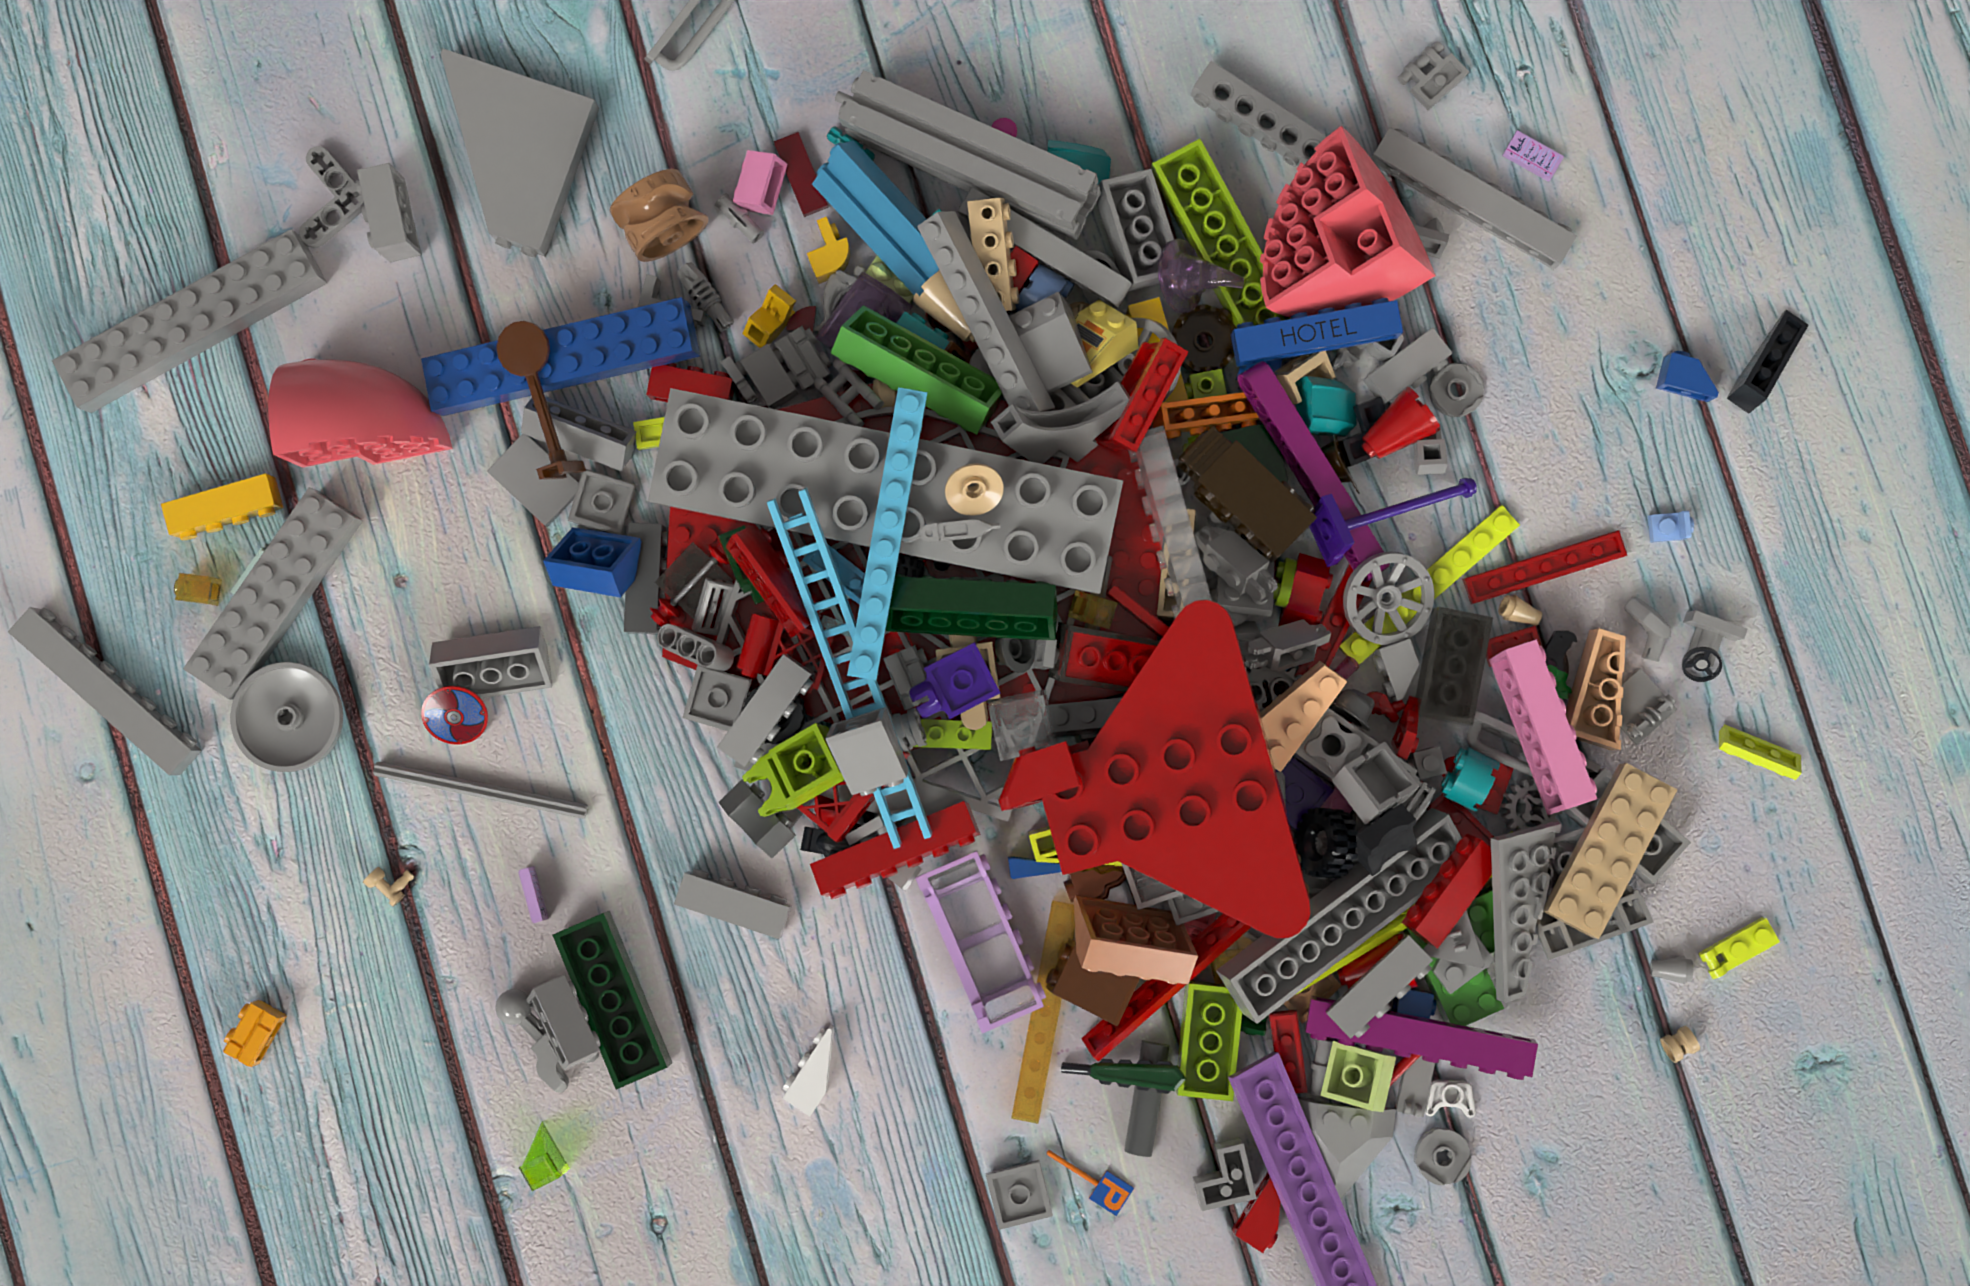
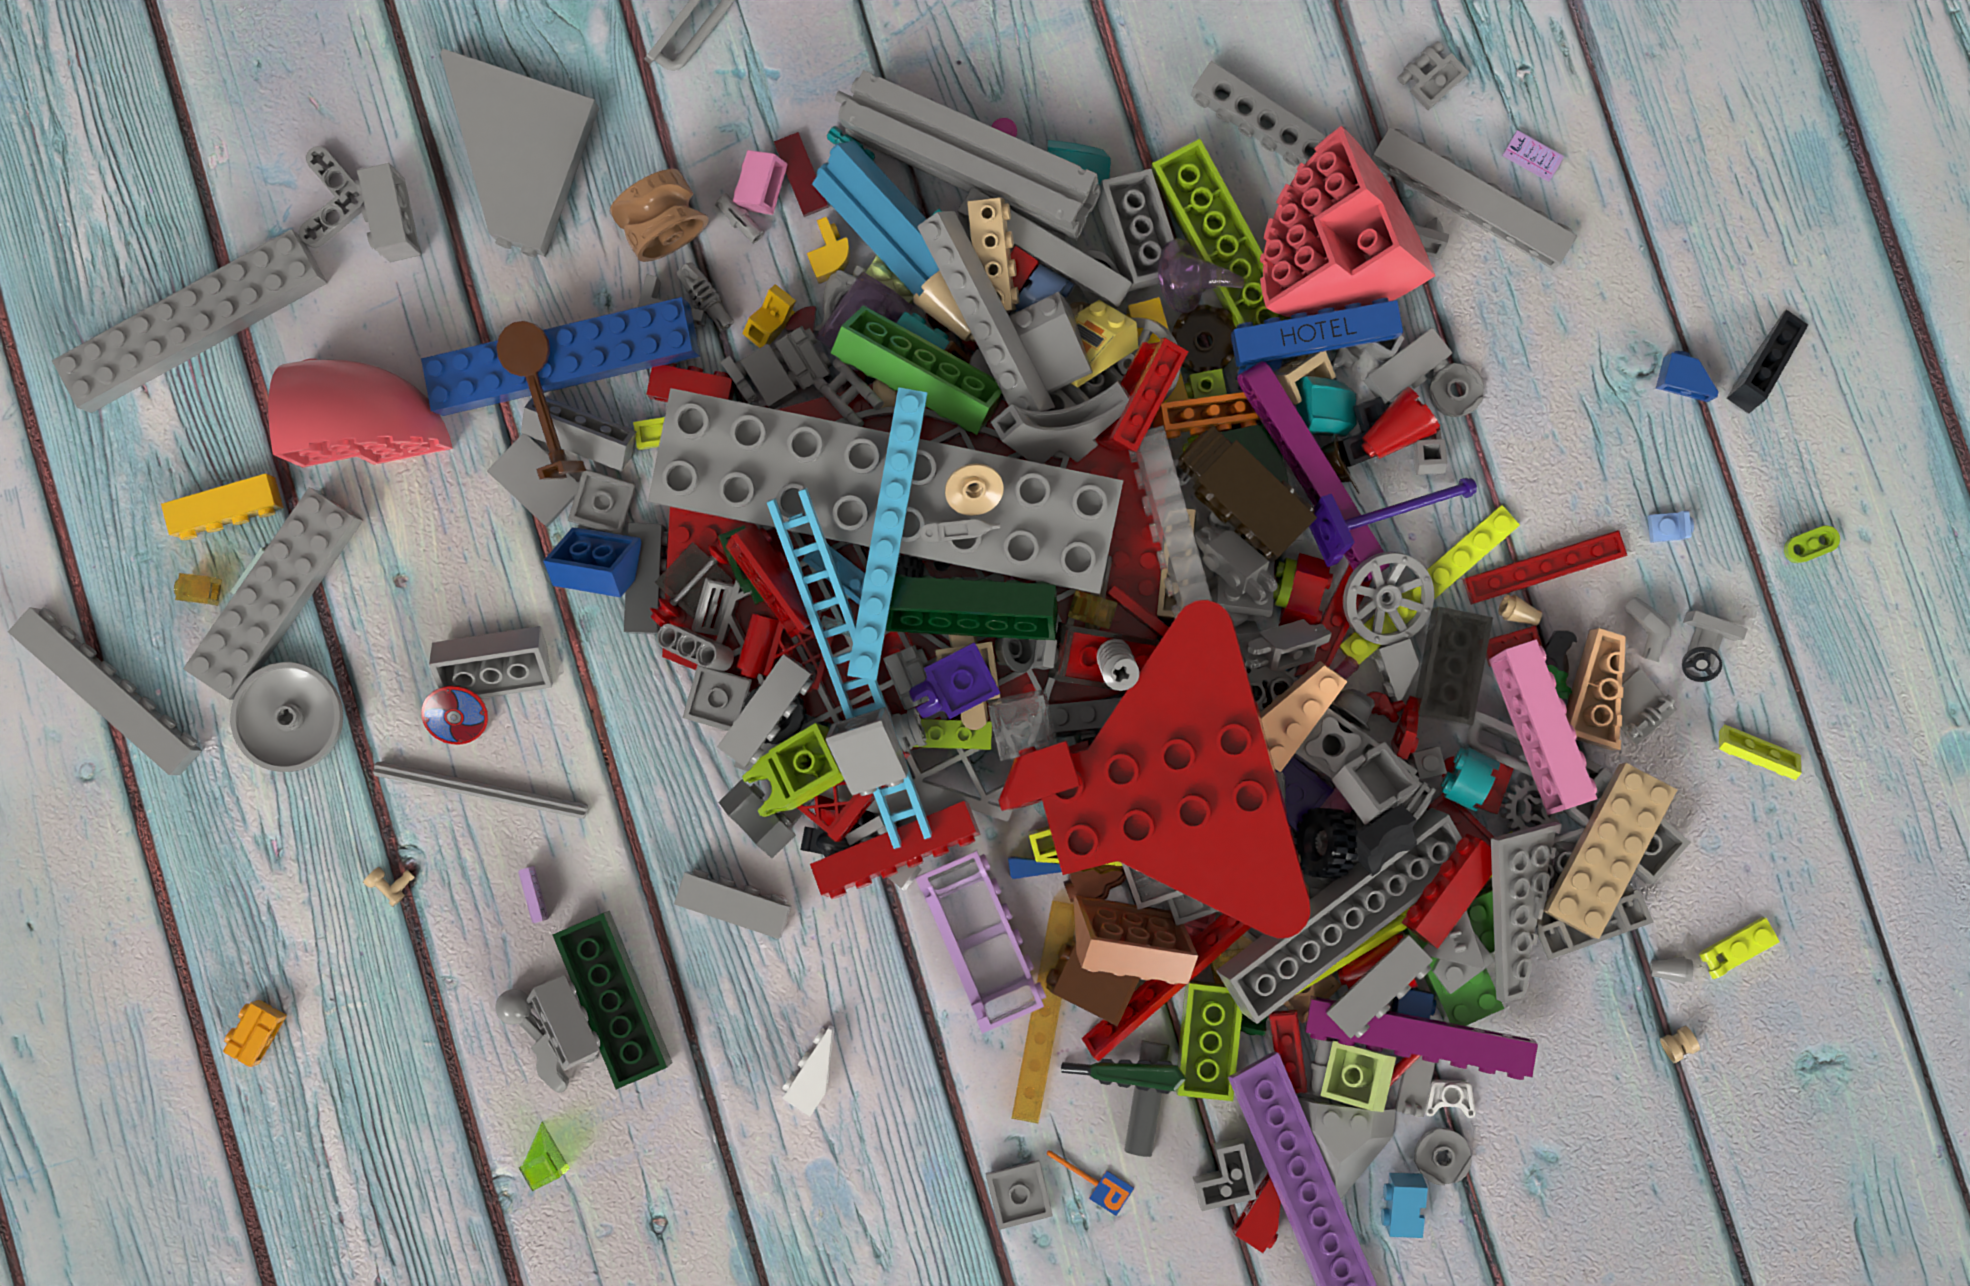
none -> light grey piece [1096,639,1139,691]
none -> dark azure brick [1381,1173,1428,1238]
none -> lime plate [1784,525,1840,564]

